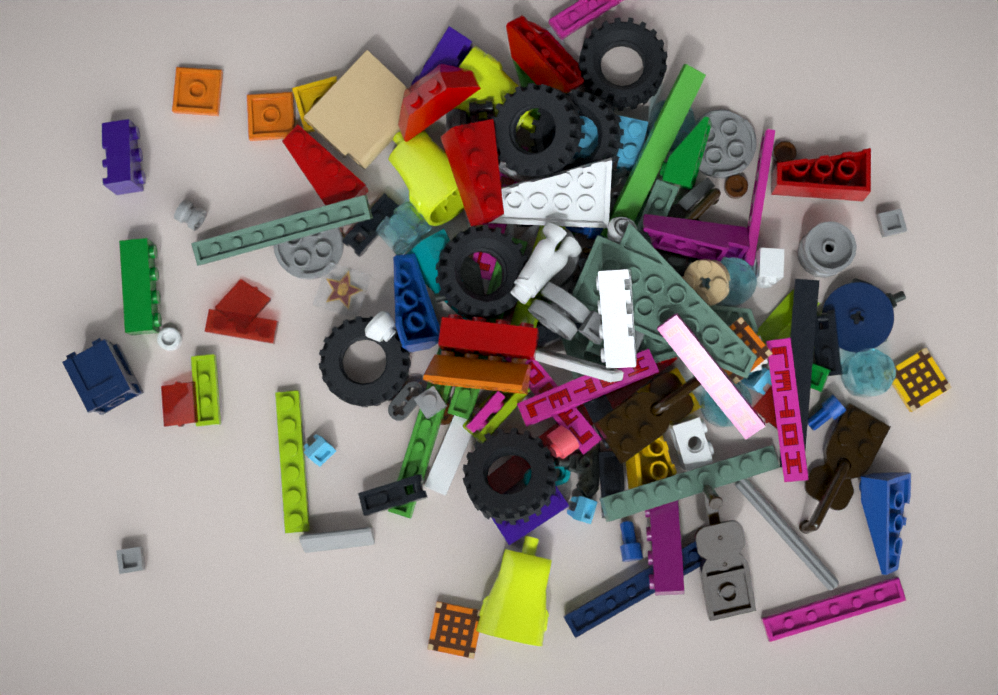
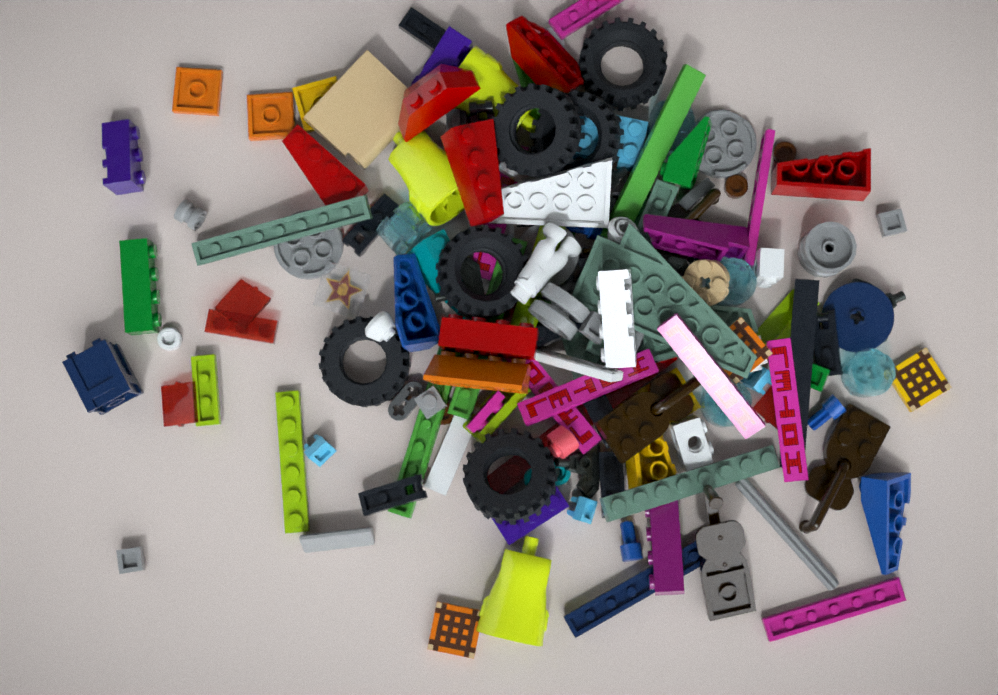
none -> black plate [398,7,446,52]

